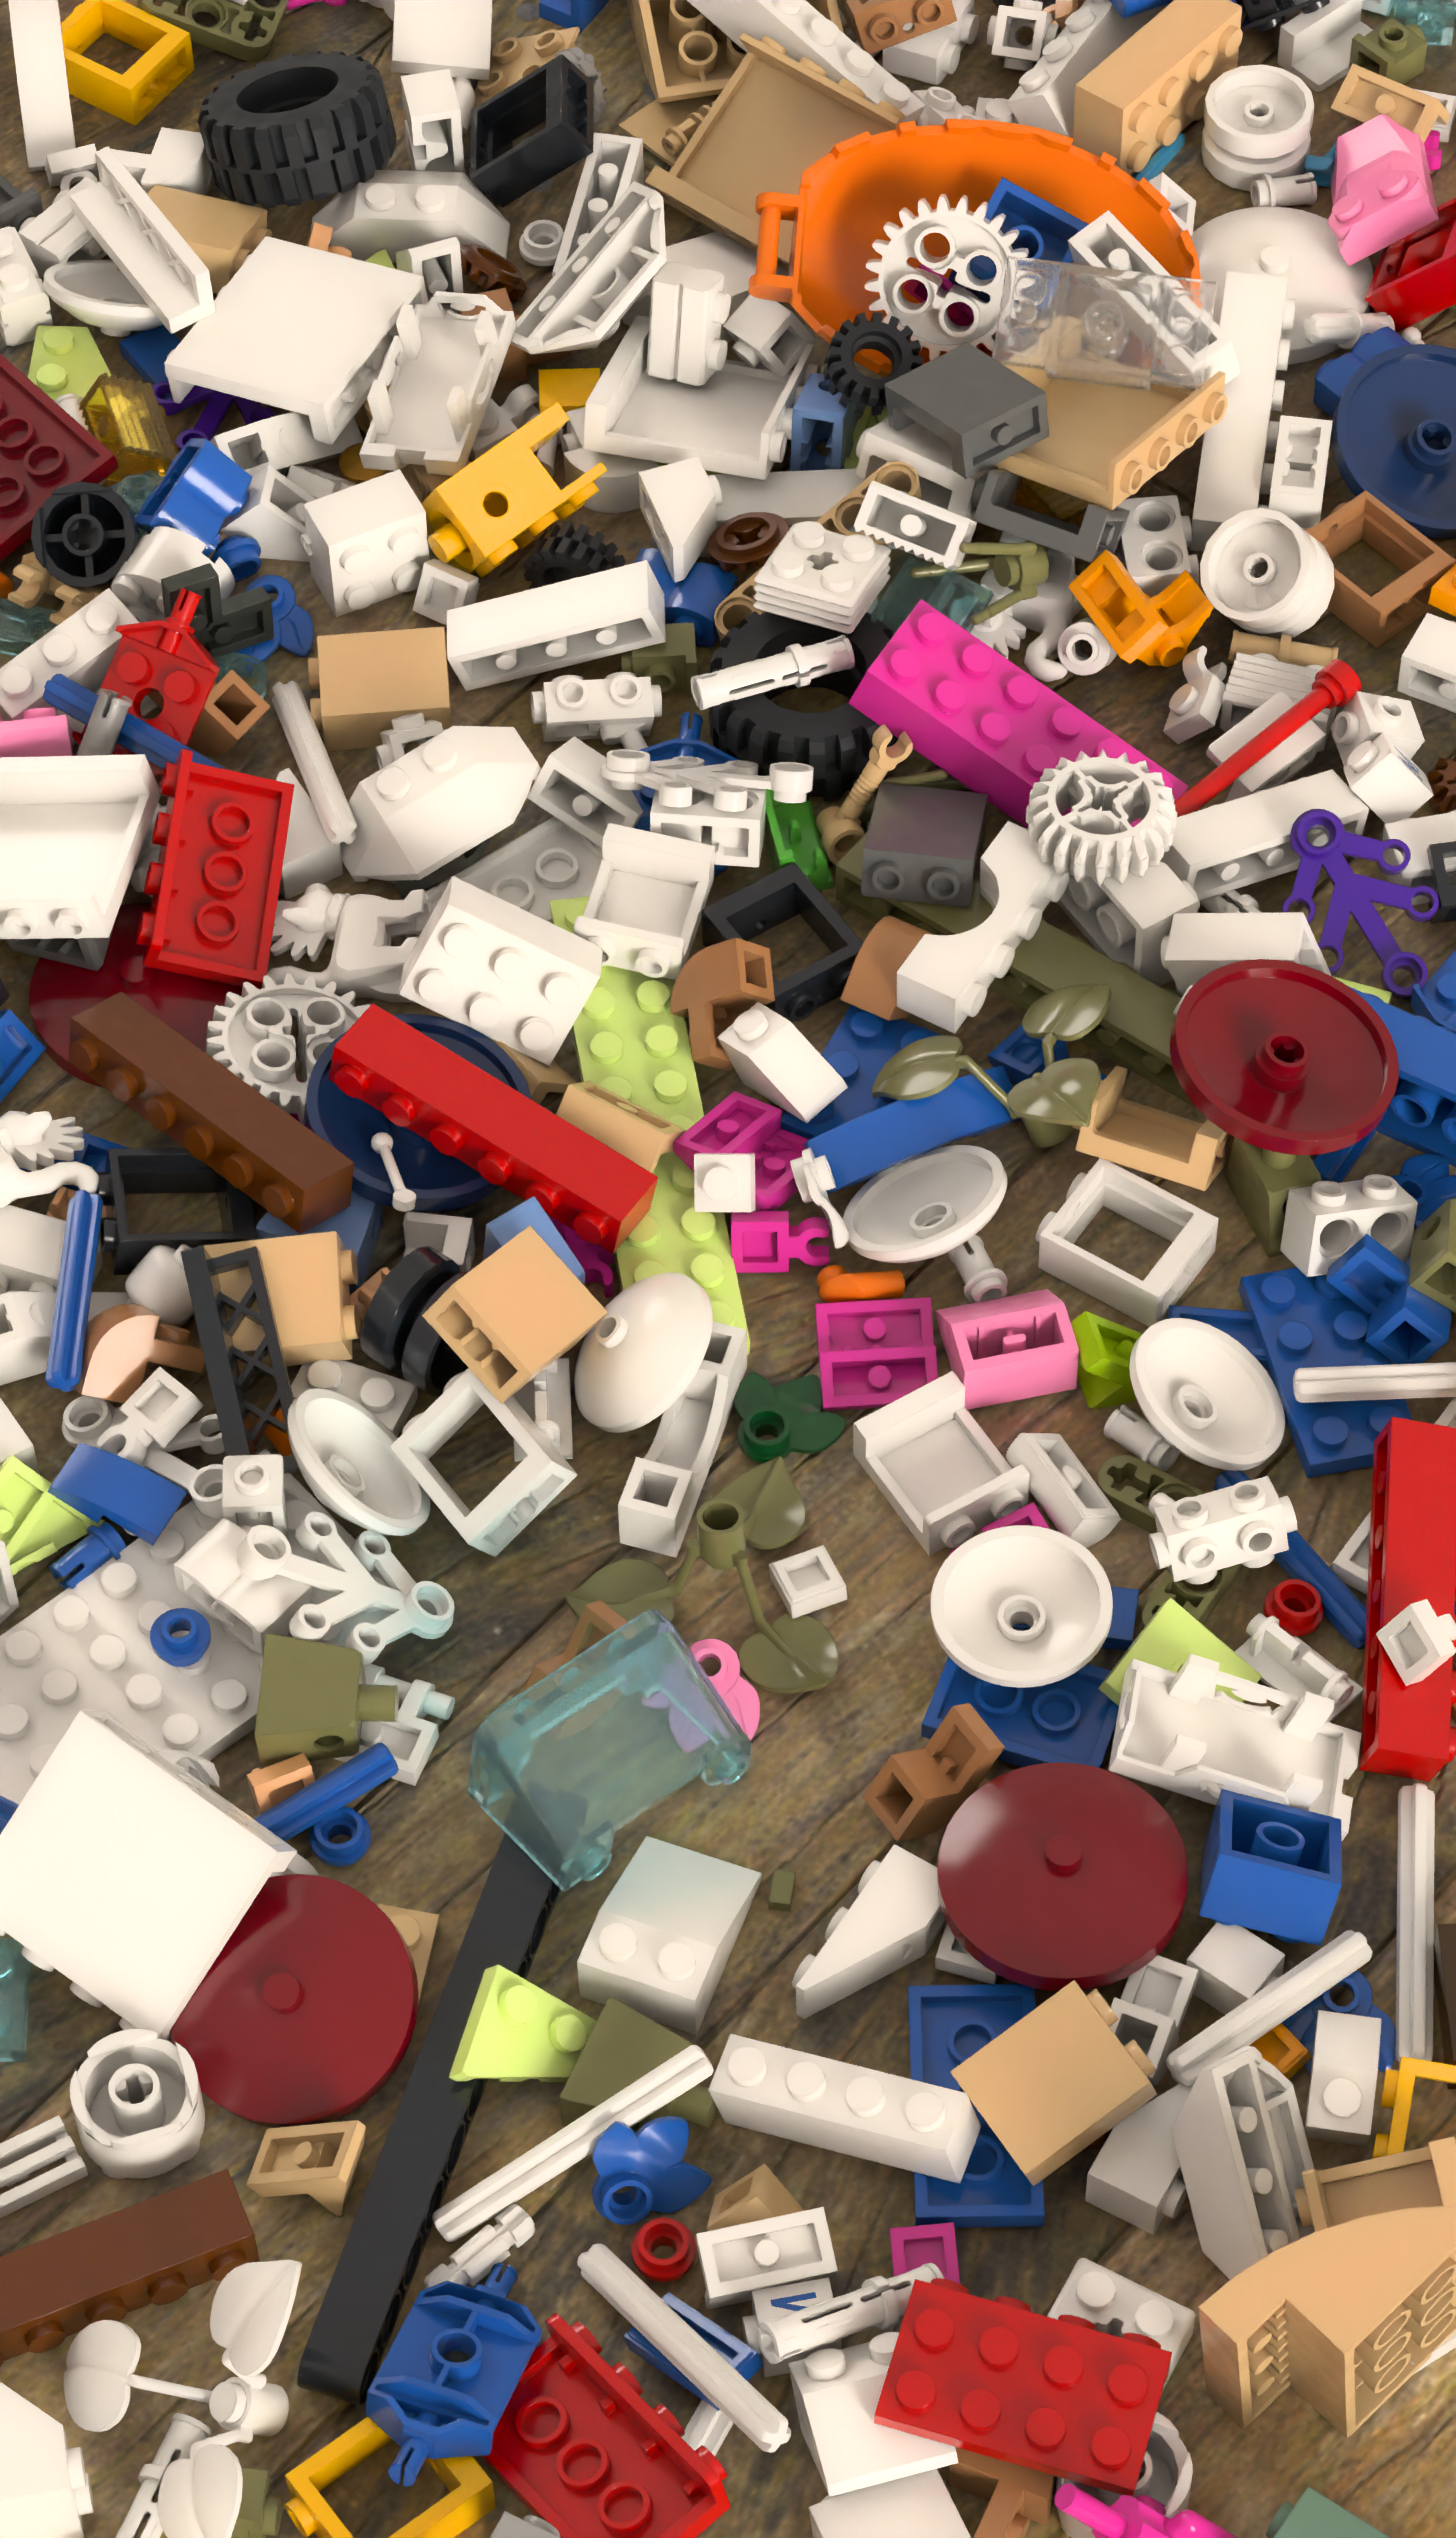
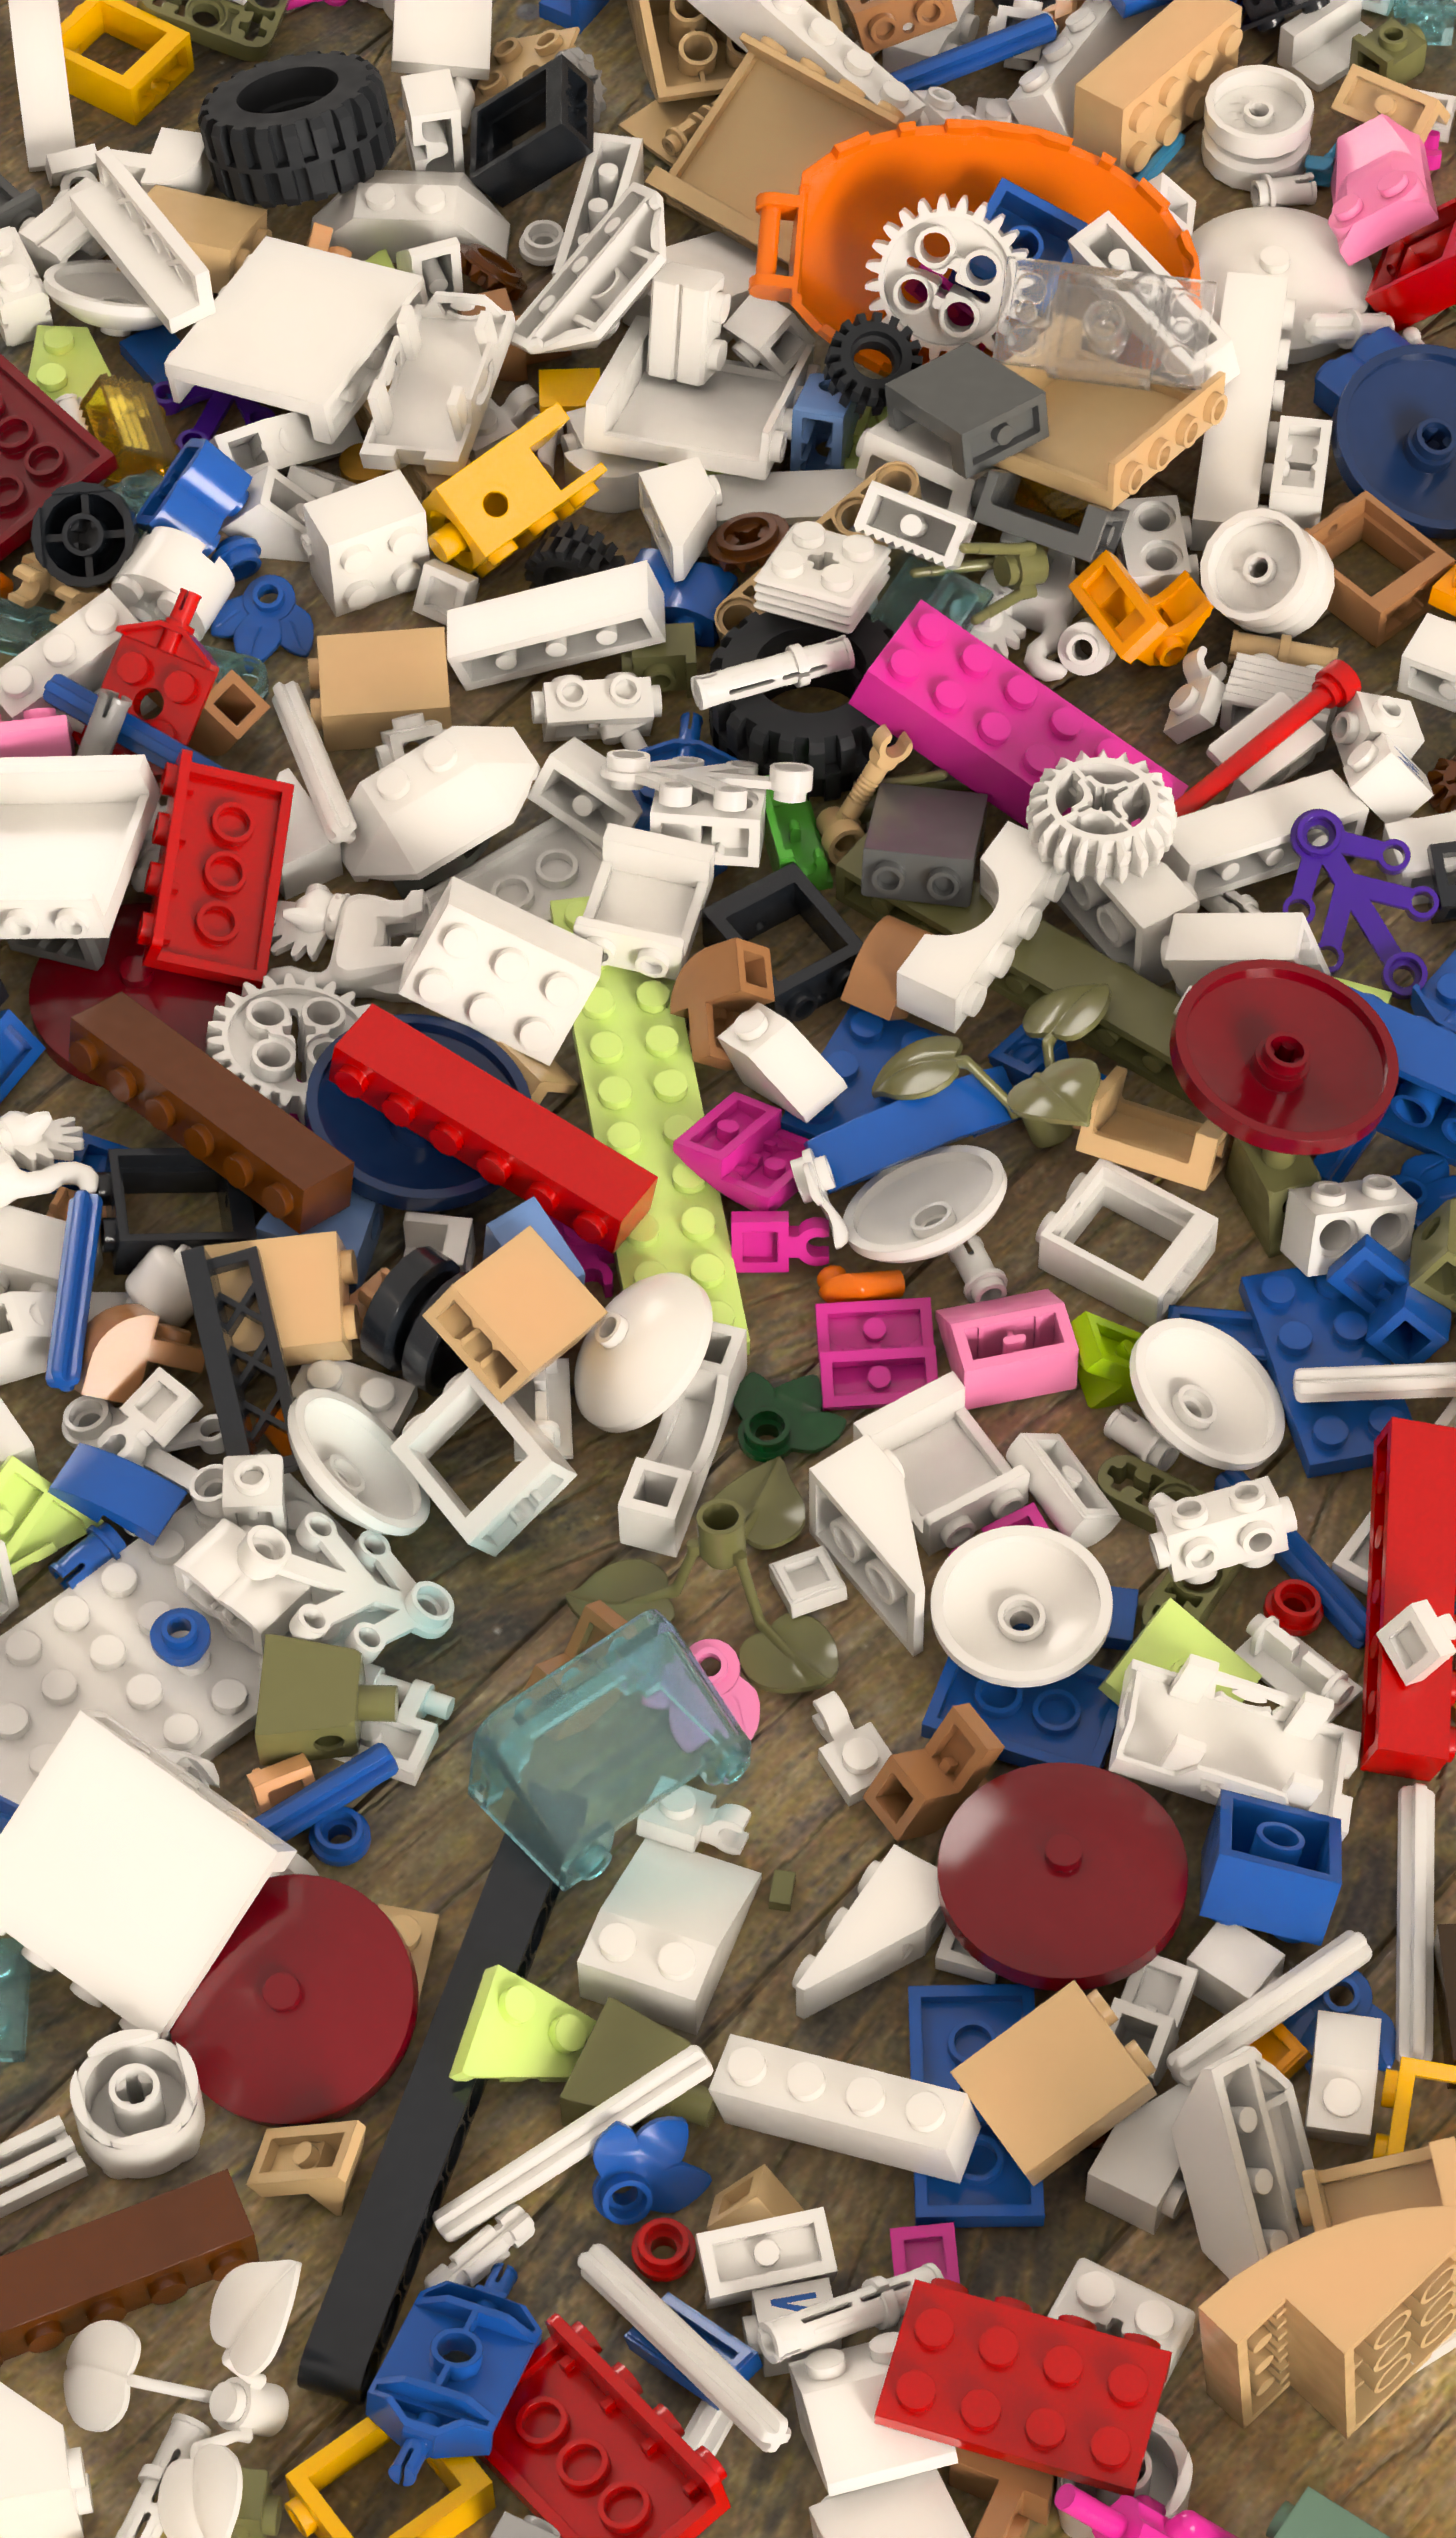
pearl dark grey plate [161,563,274,658] -> none
white hinge [371,1132,416,1212] -> none
tan panel [556,1081,686,1173] -> none
white plate [694,1153,755,1212] -> none
none -> white plate [636,1777,751,1855]
none -> white slope [809,1433,925,1657]
none -> white plate [812,1691,893,1807]
none -> blue axle [890,13,1057,93]

